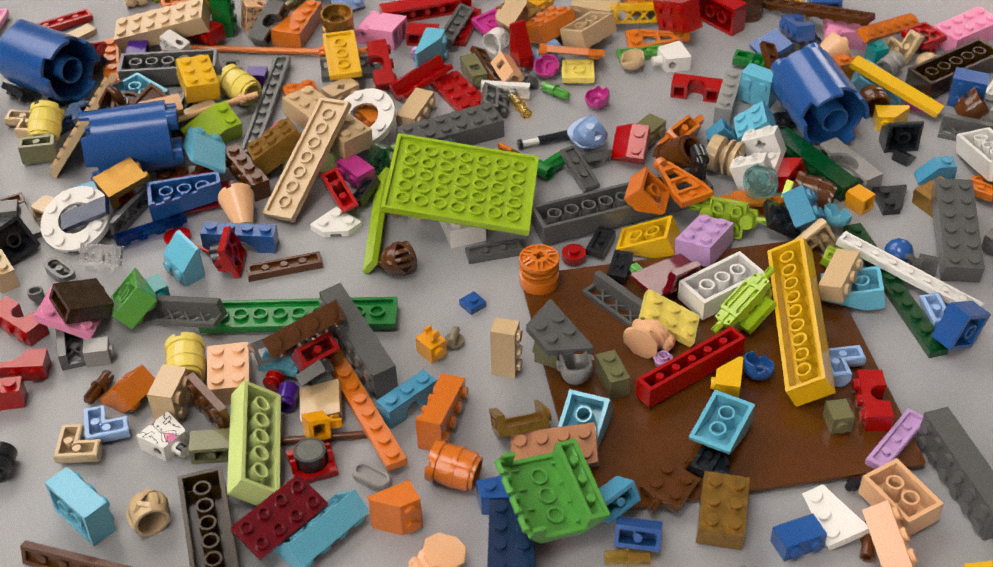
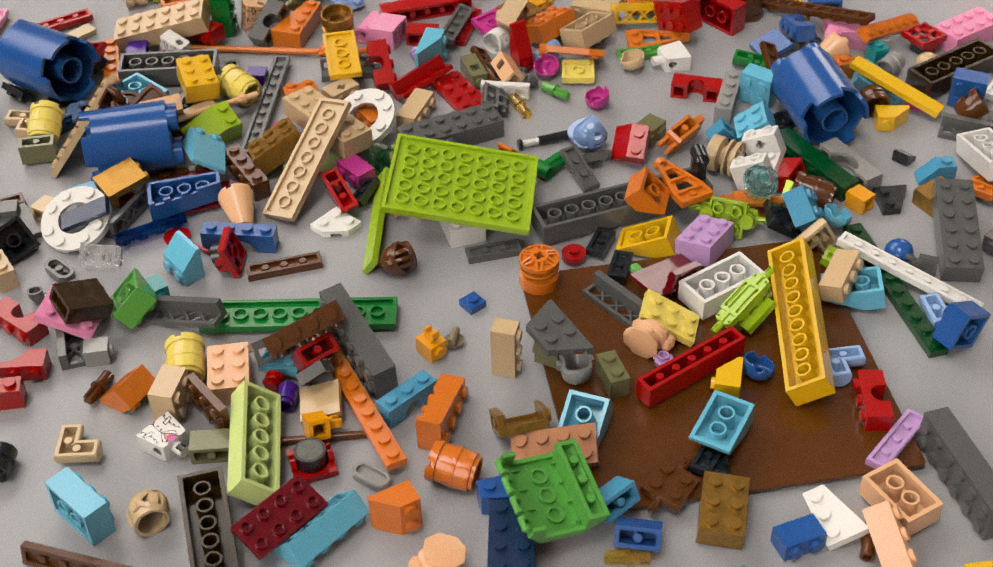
light blue brick [84,405,131,443] -> none
reddish brown piece [653,135,700,169] -> none
olive brick [823,398,854,434] -> none
black bar [845,475,863,492] -> none
black slope [878,121,924,153] -> none
tan brick [885,29,925,65] -> none

